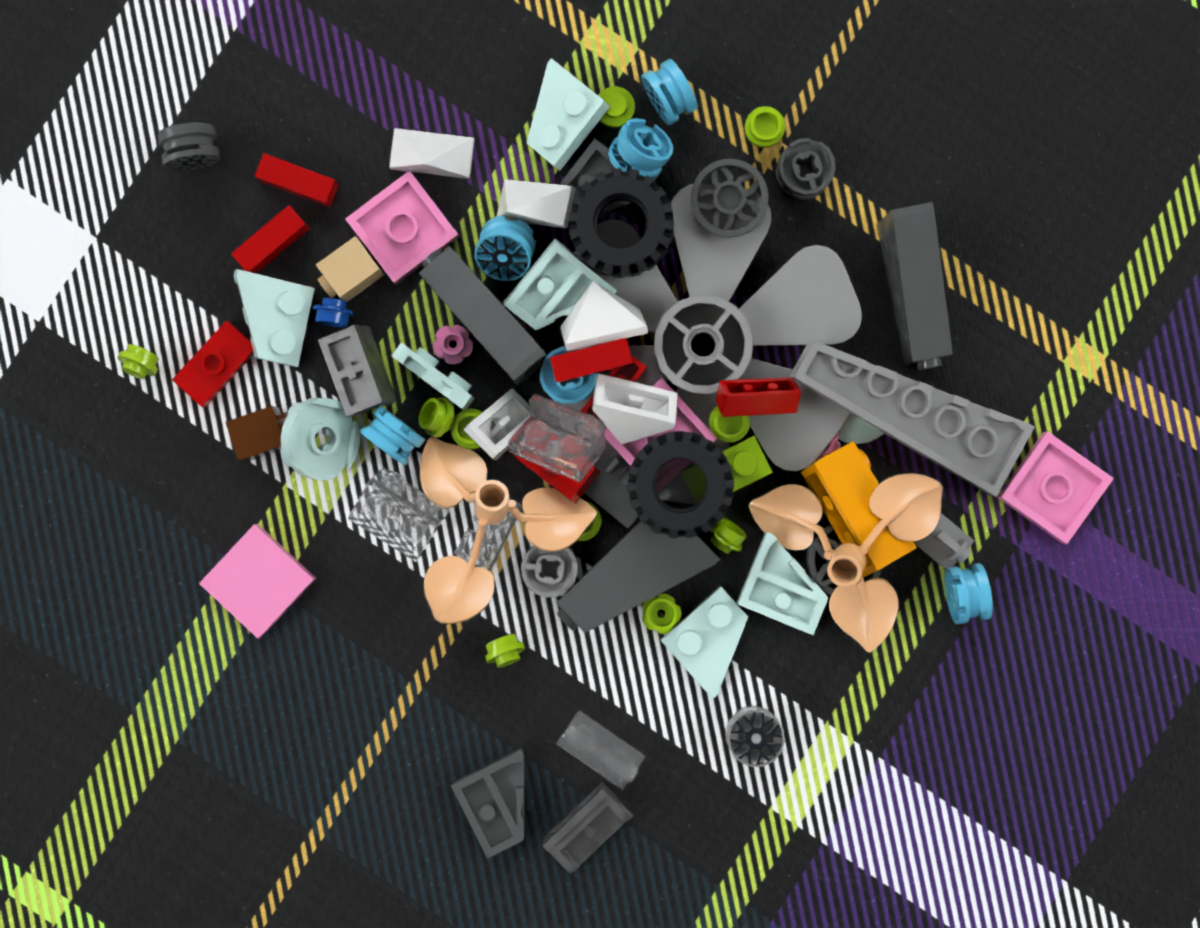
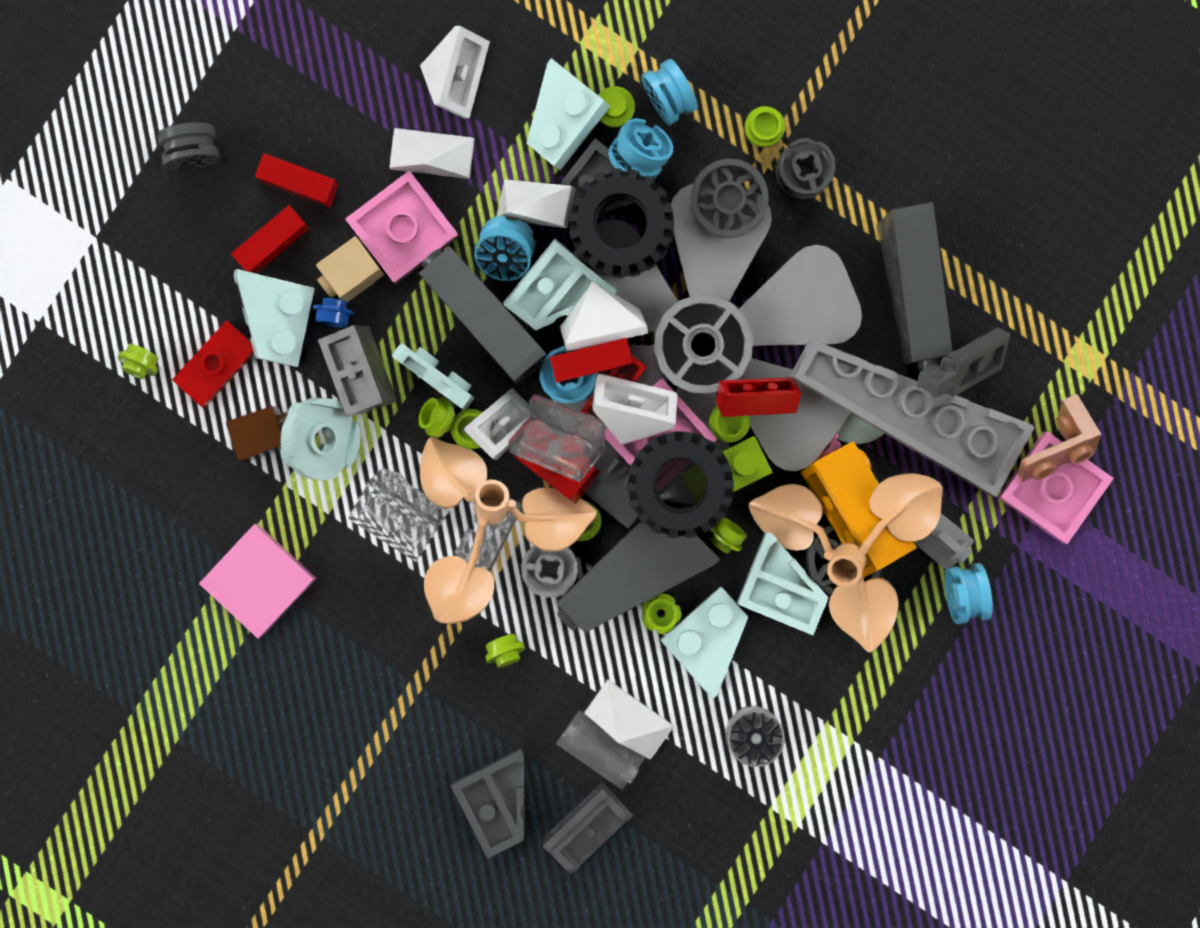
medium azure wheel [360,406,425,466] -> none
bright pink plate [433,325,473,364] -> none
none -> white slope [420,26,490,118]
none -> white slope [584,679,674,760]
none -> dark grey hinge [916,327,1010,398]
none -> nougat bracket [1018,394,1101,482]

